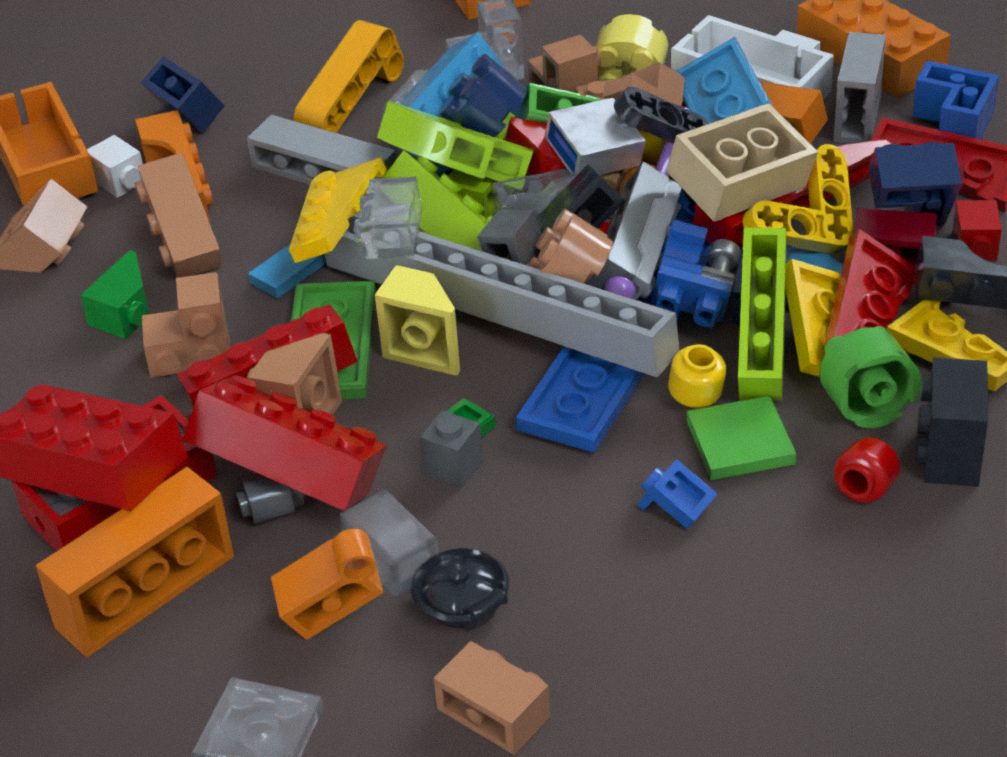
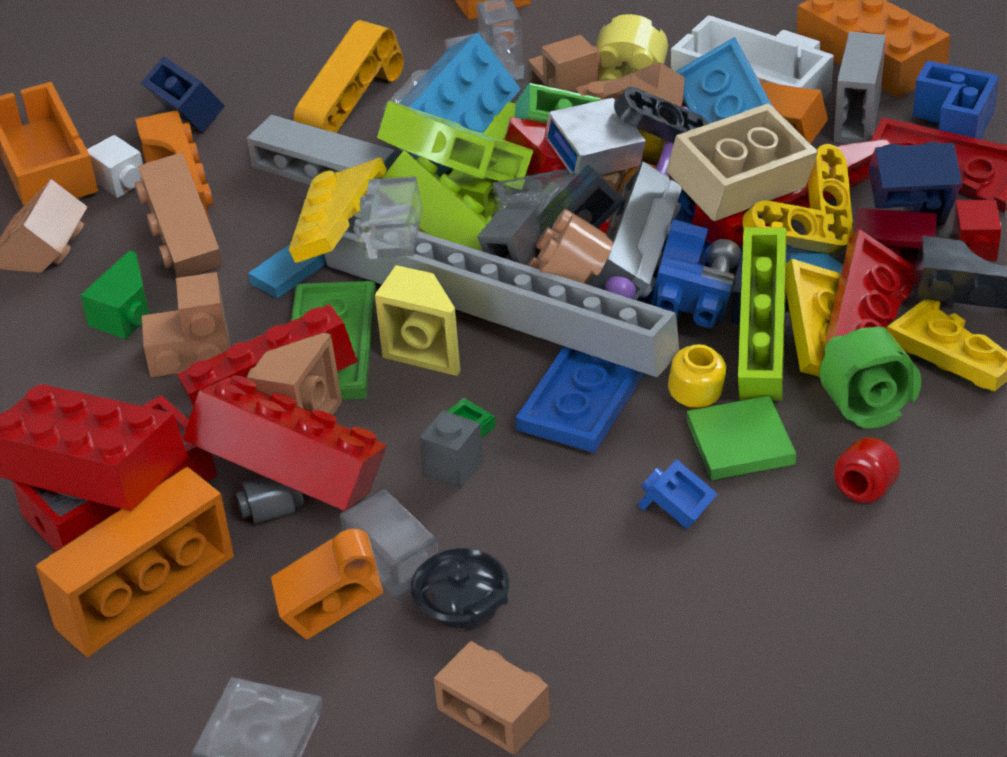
dark blue brick [438,54,527,137] -> none
black brick [916,357,988,487] -> none

